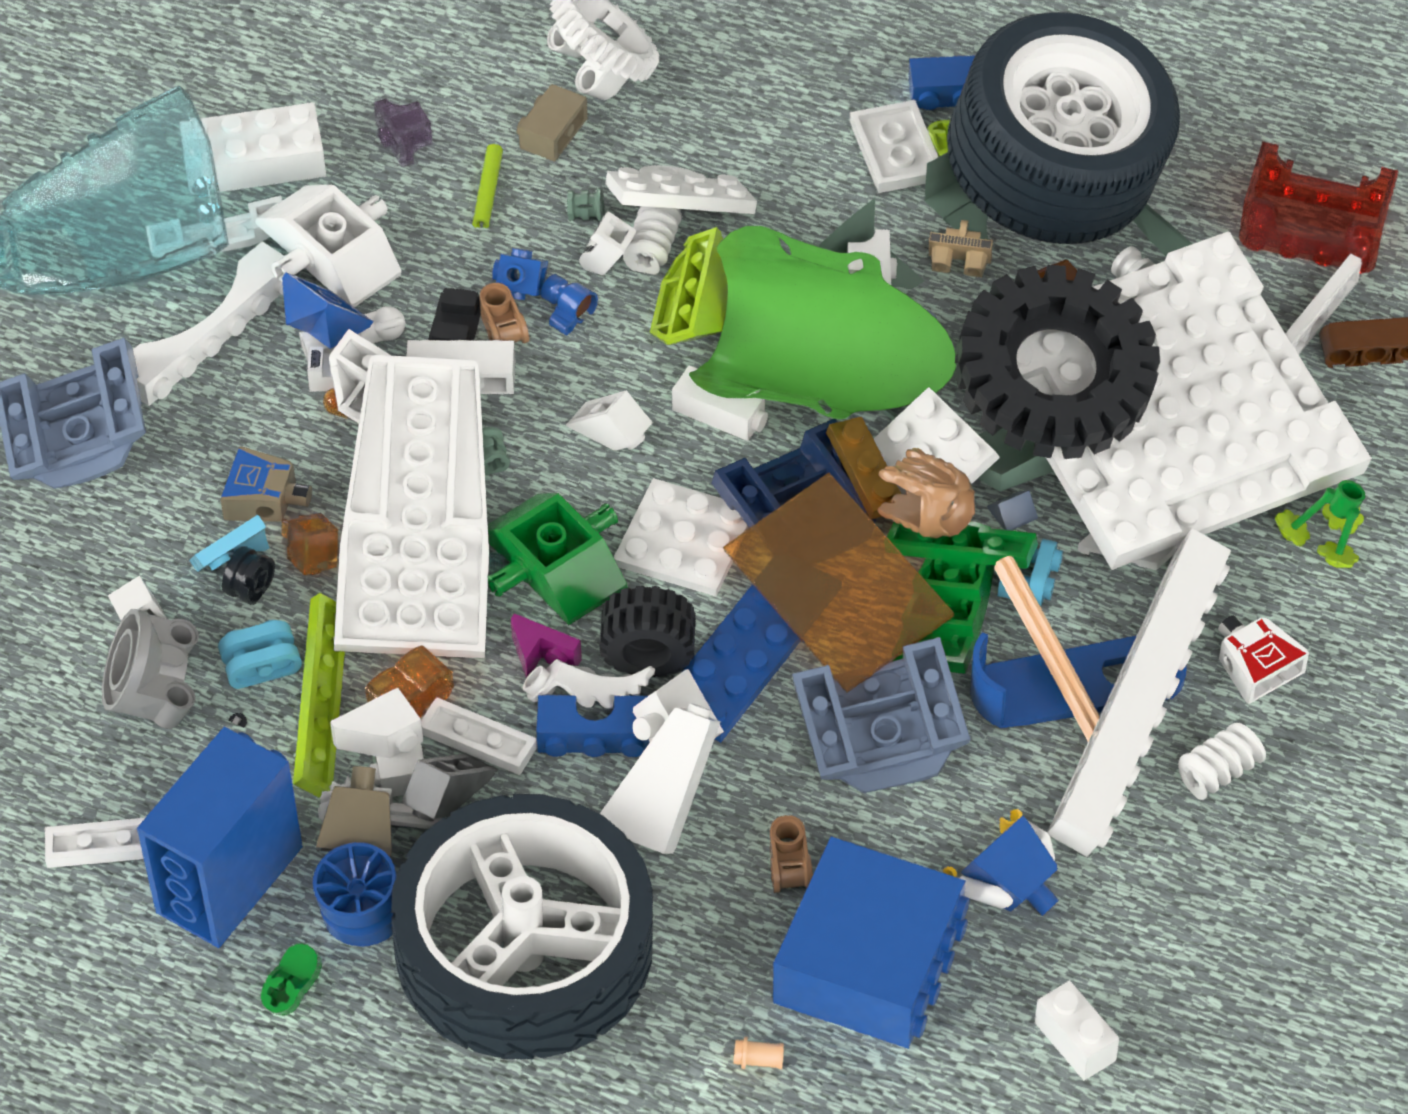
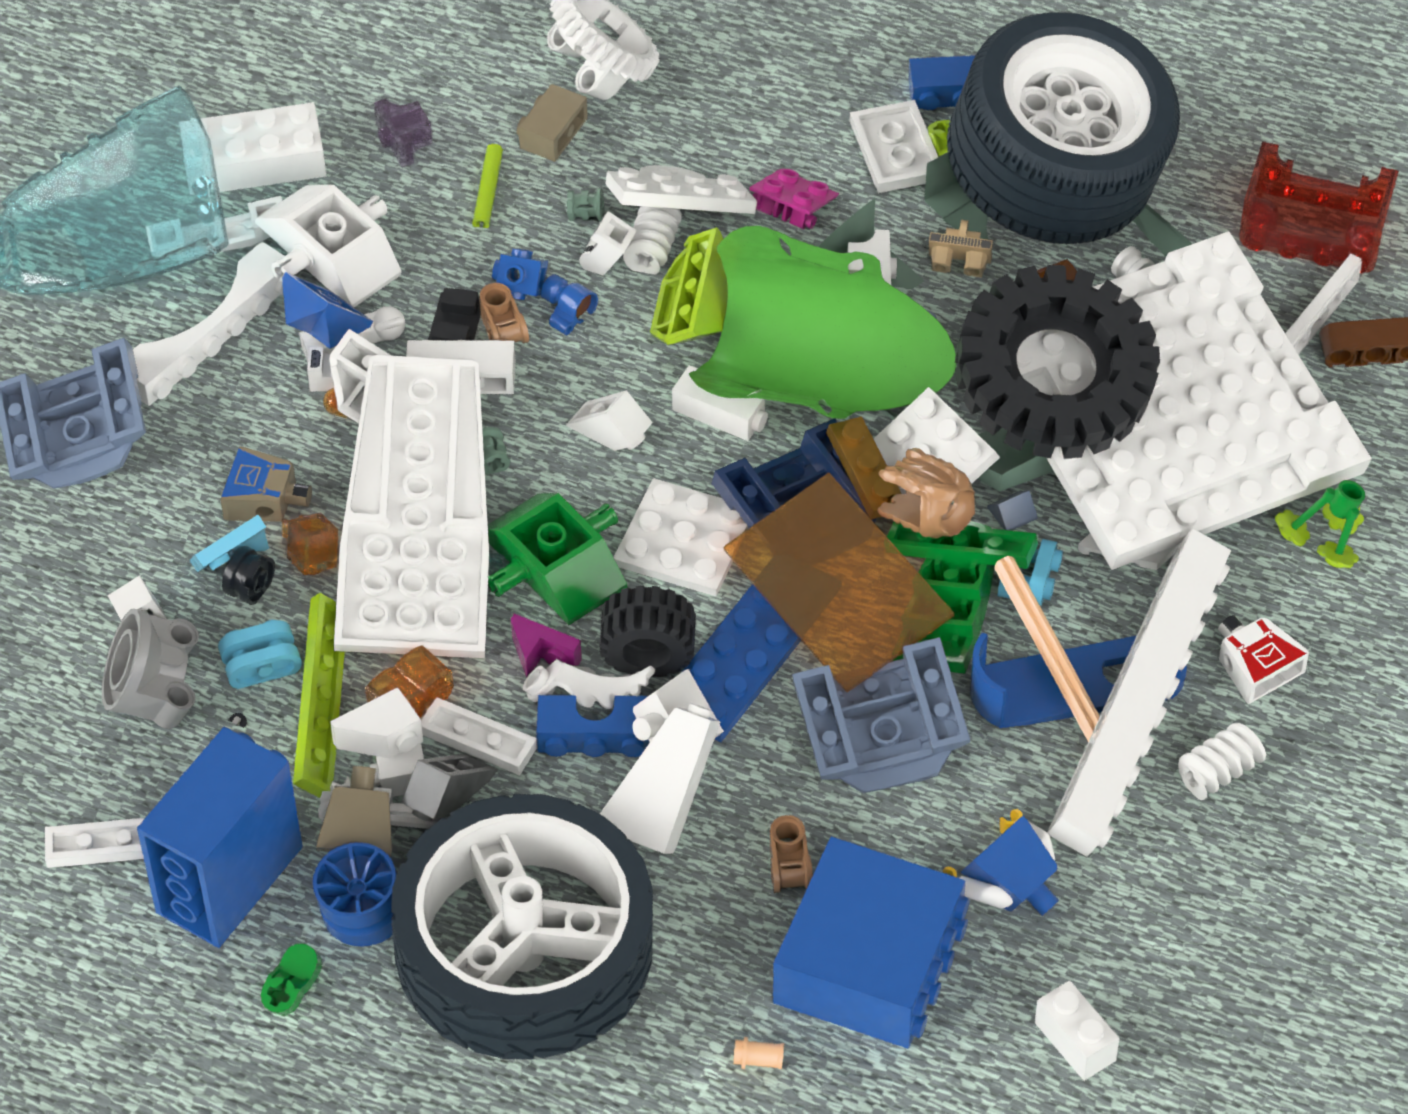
none -> dark pink hinge [749,168,839,230]

